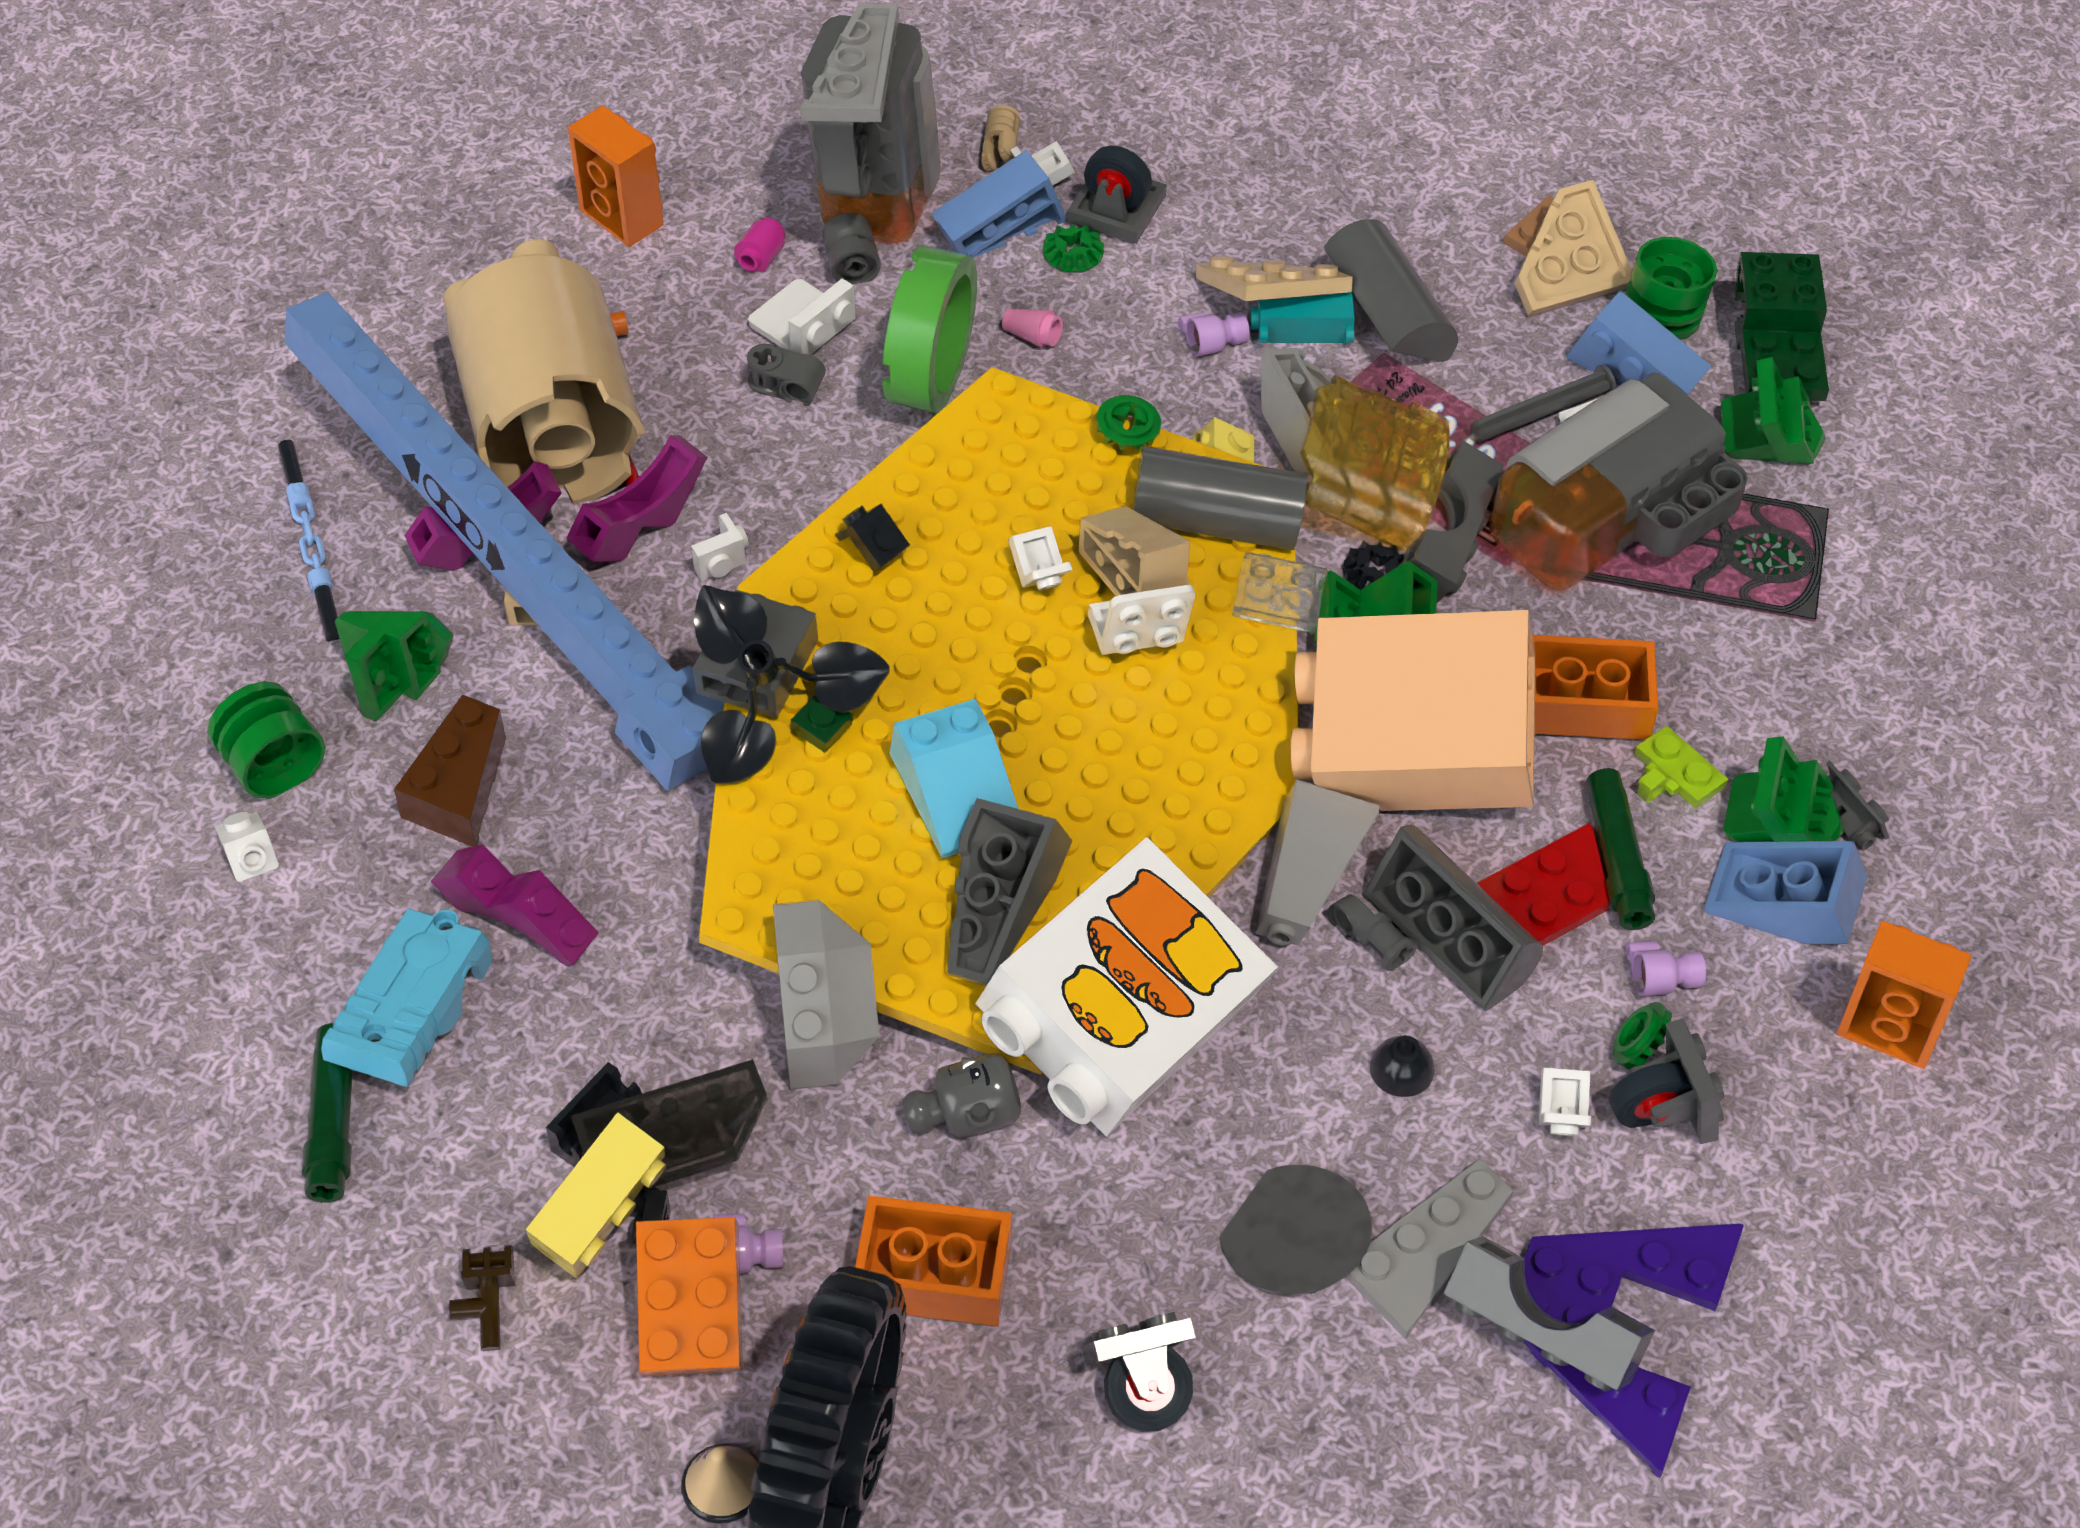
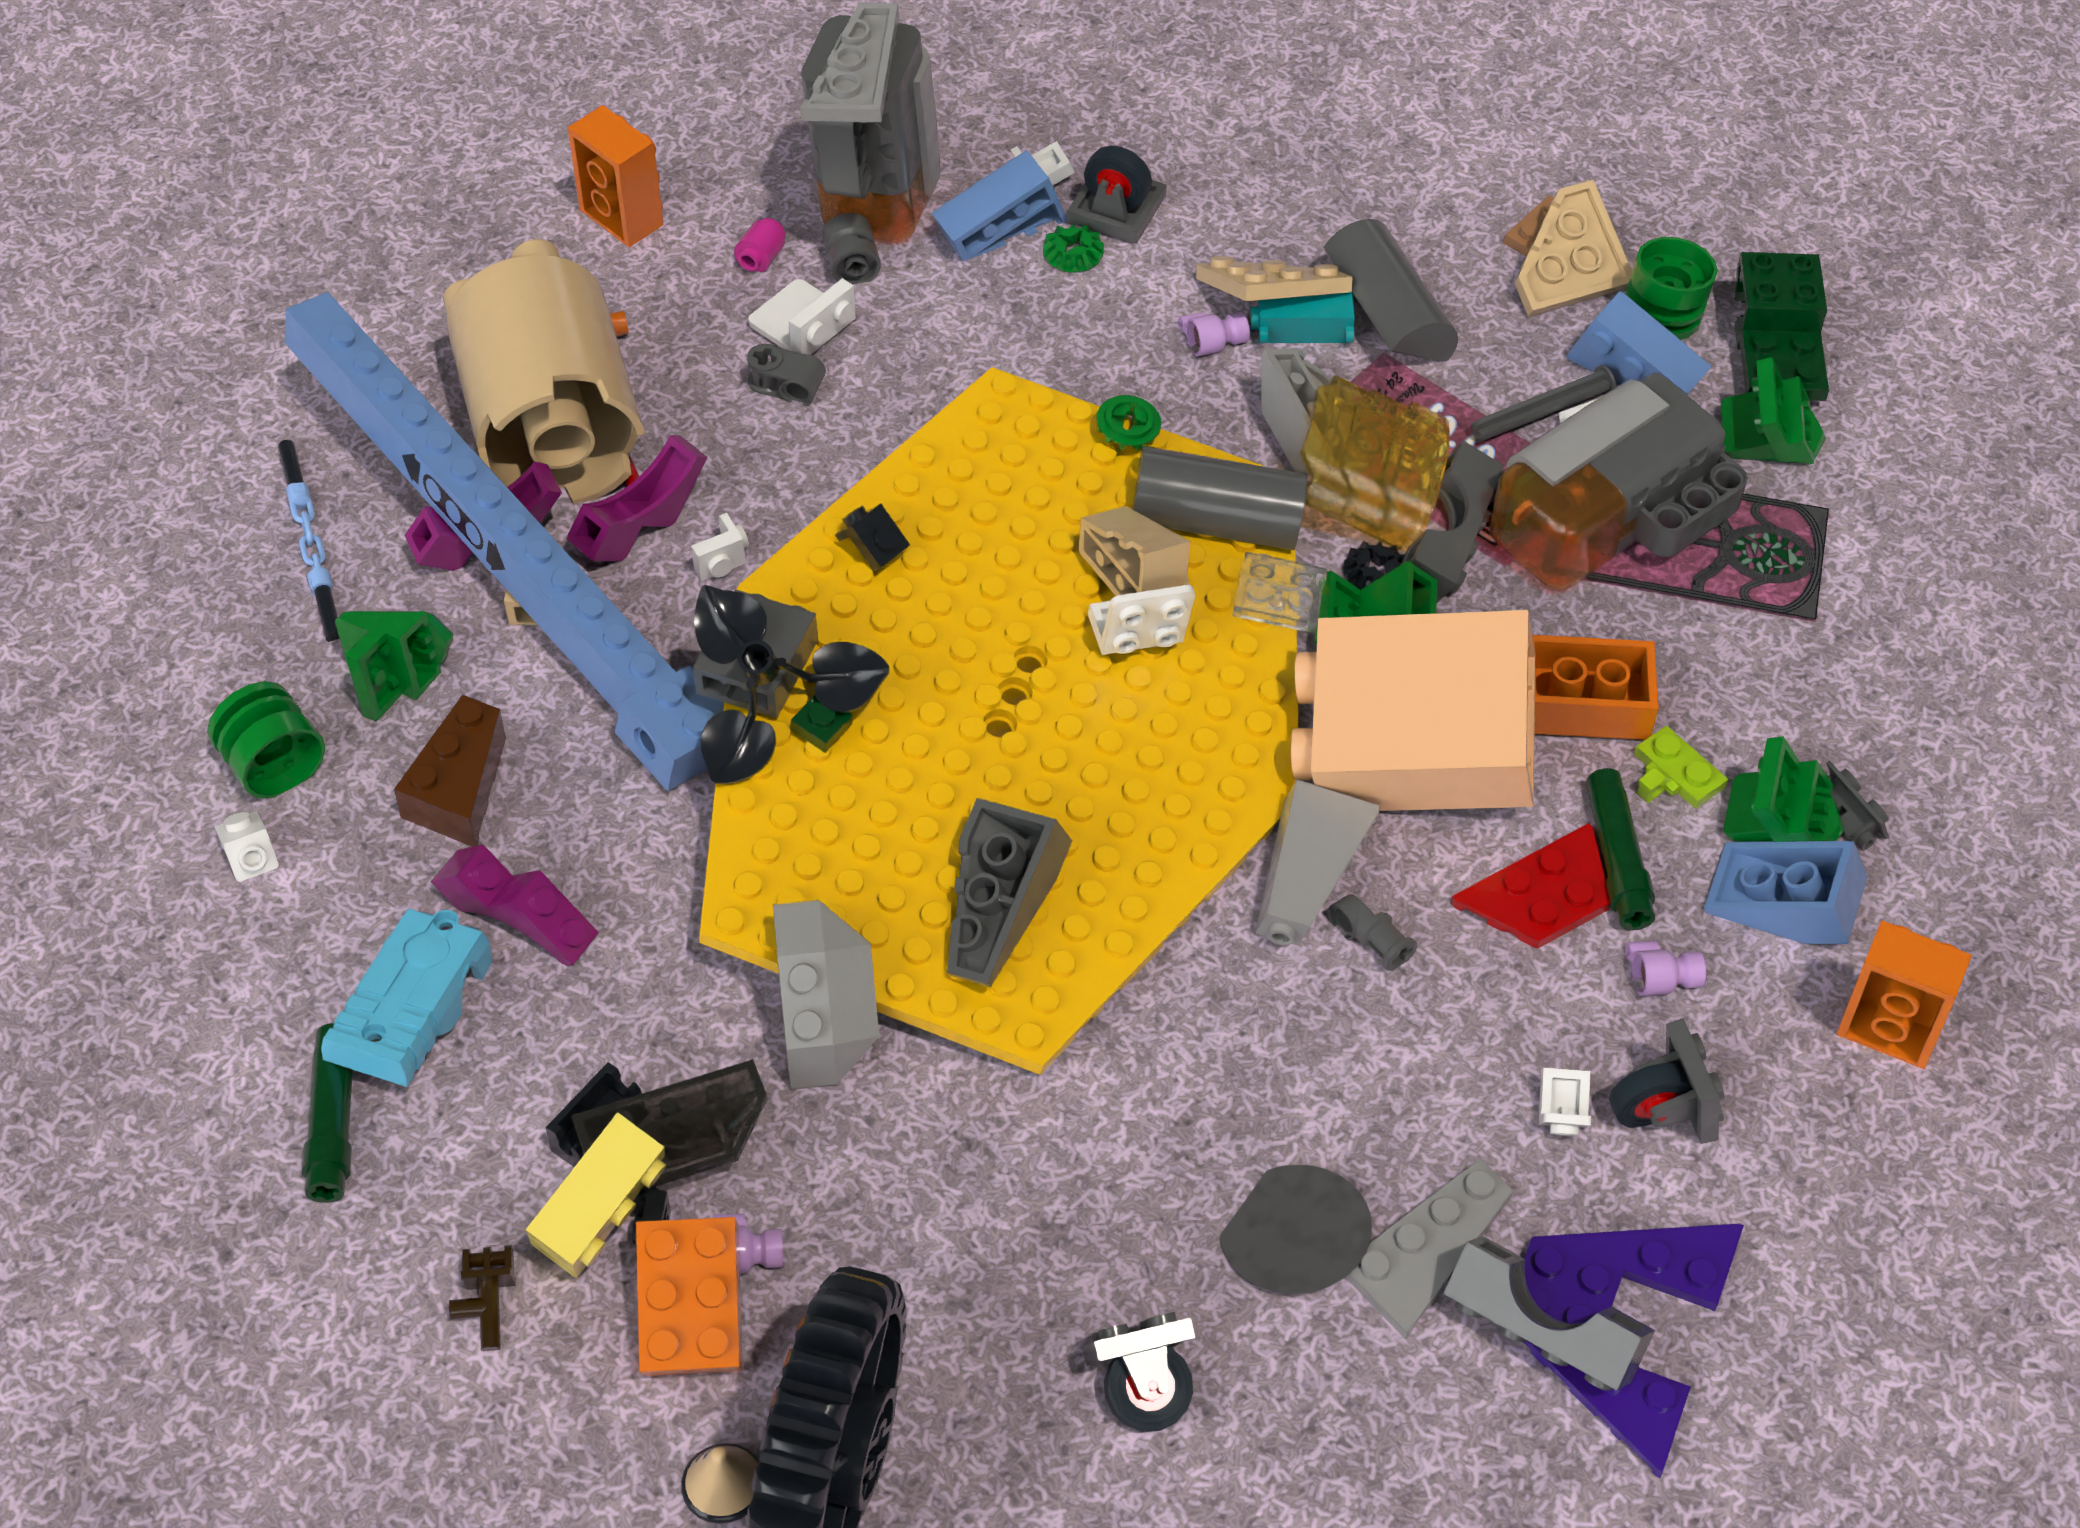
orange brick [855,1195,1012,1327] -> none
bright green brick [883,245,977,413] -> none
medium azure slope [890,699,1018,859] -> none
dark grey piece [903,1053,1021,1137] -> none
white brick [975,837,1278,1137] -> none
tan hinge [981,105,1020,172] -> none
bright pink cone [1002,308,1063,348] -> none
white bracket [1008,526,1072,591] -> none
light yellow bracket [1191,417,1254,462] -> none
dark grey brick [1363,825,1543,1011] -> none
black brick [1370,1035,1434,1097] -> none
green gear [1613,1002,1672,1070] -> none

